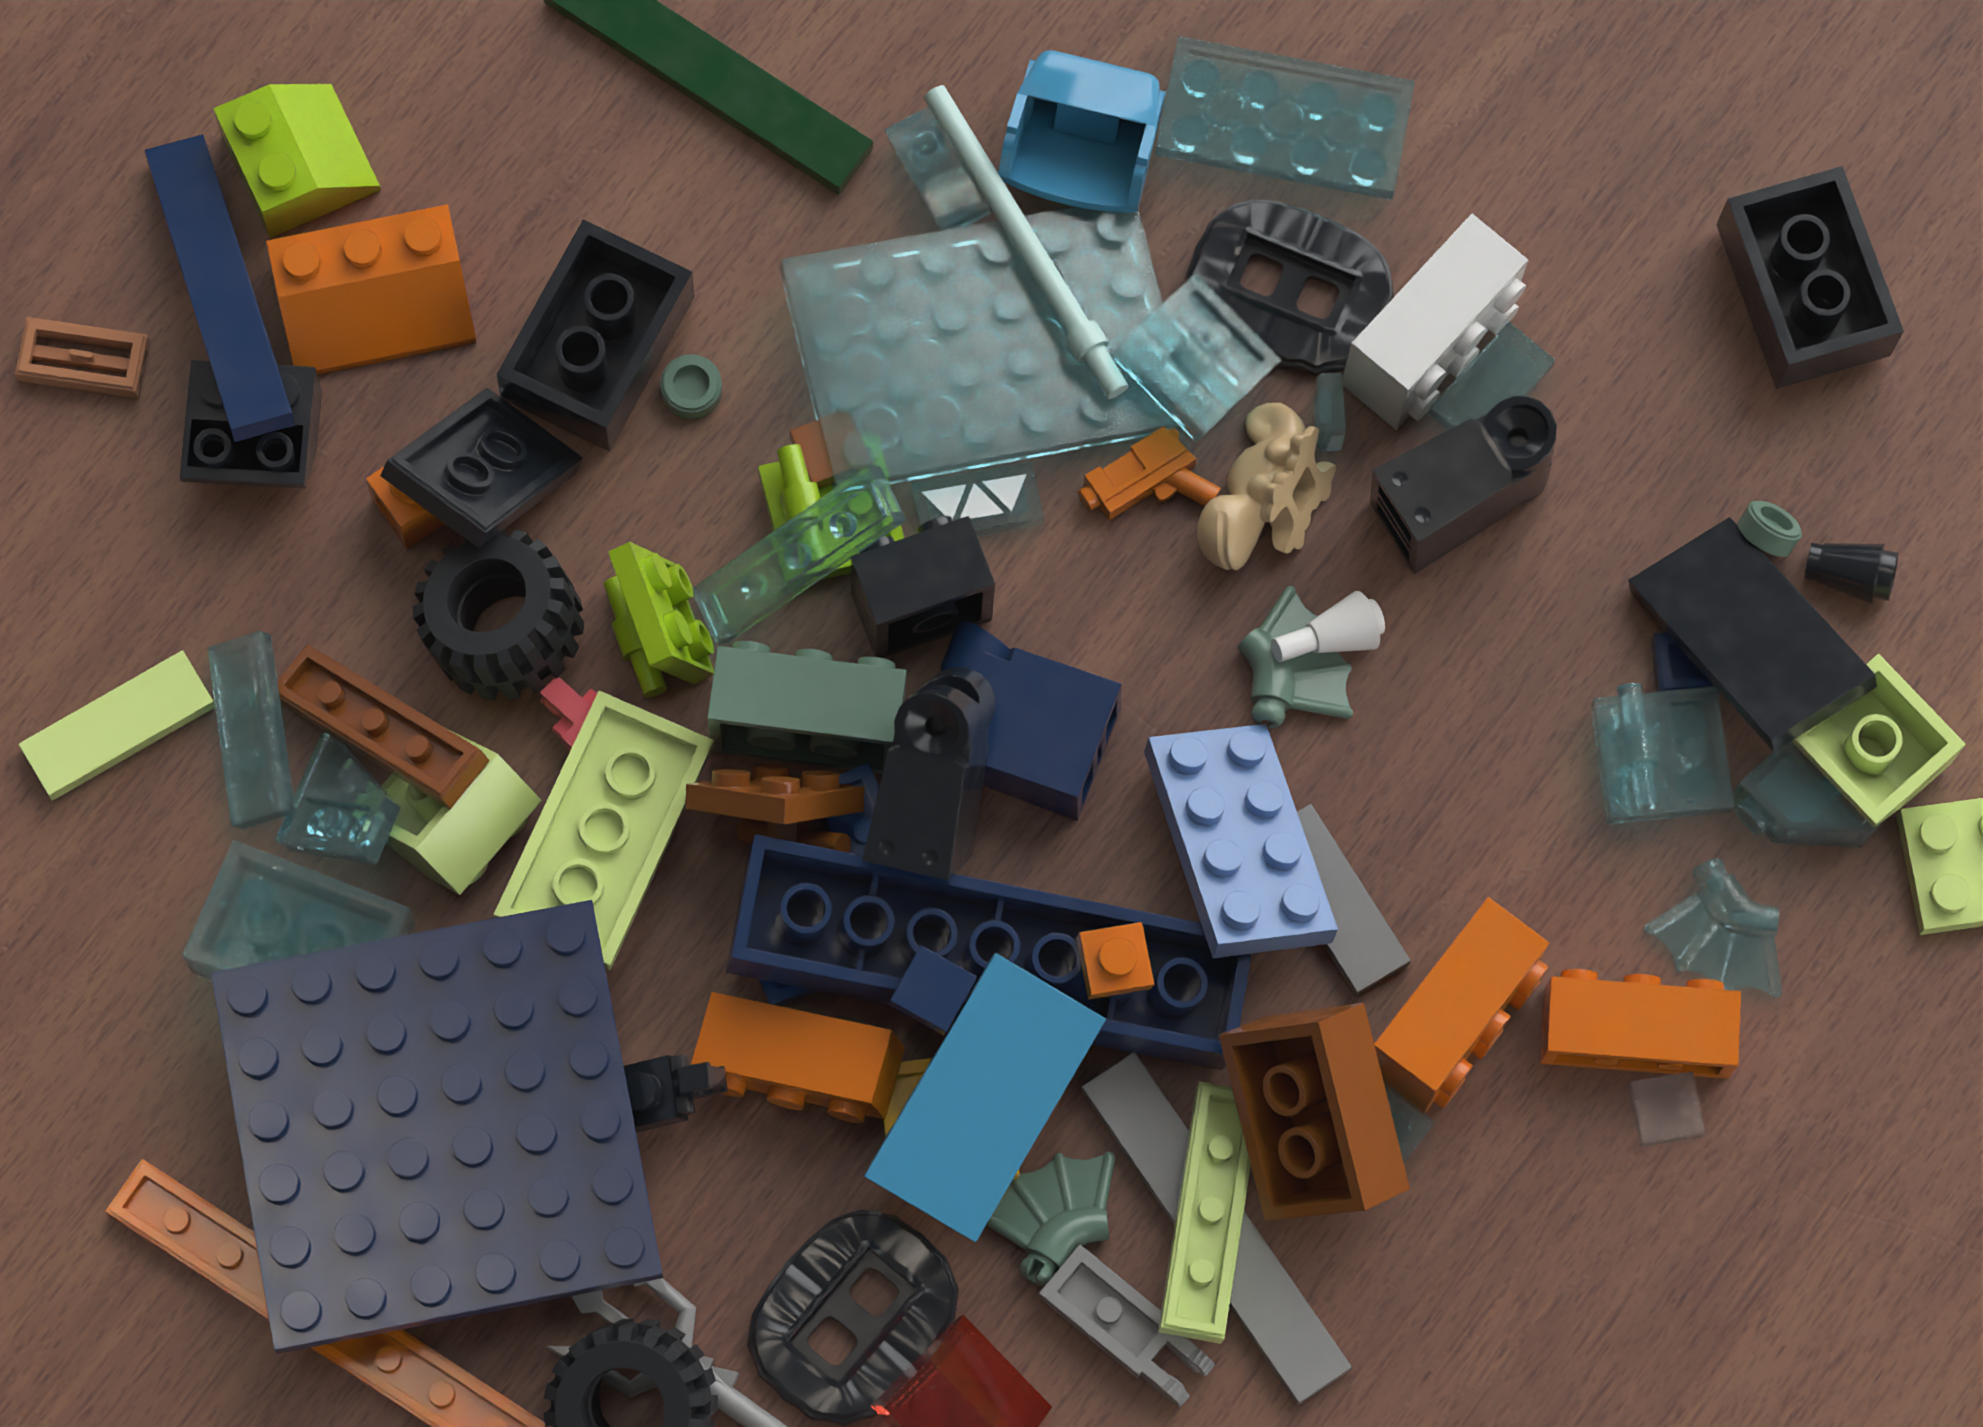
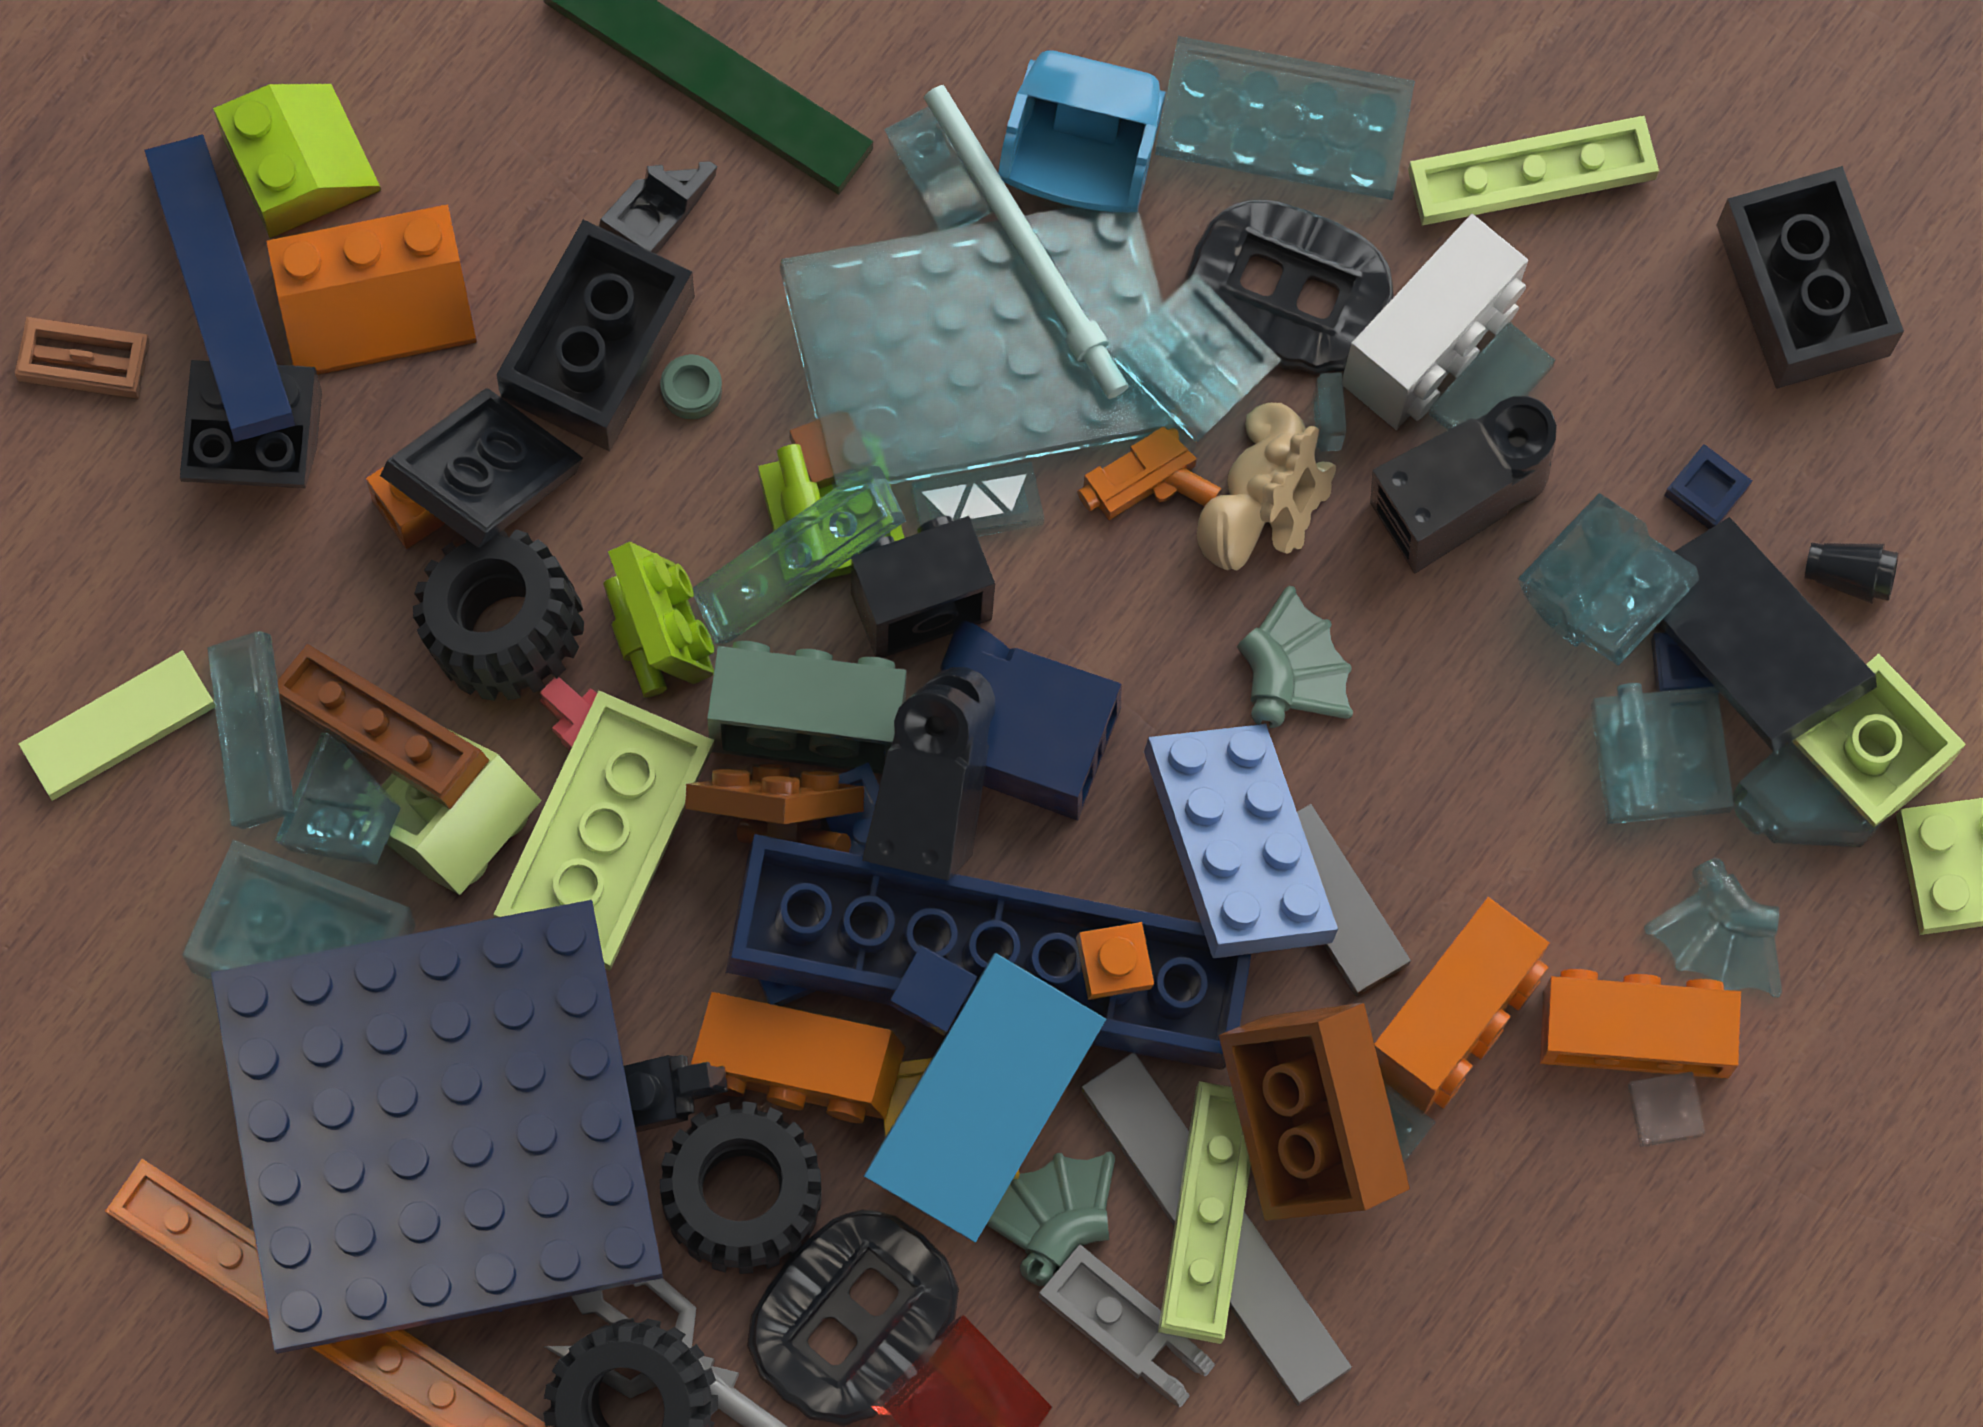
white cone [1271,591,1385,662] -> none
sand green tile [1737,501,1802,557] -> none
none -> black slope [599,161,718,254]
none -> black tyre [660,1102,822,1274]
none -> yellowish green plate [1408,116,1659,226]
none -> clear light blue brick [1518,493,1700,666]
none -> dark blue tile [1664,444,1752,529]

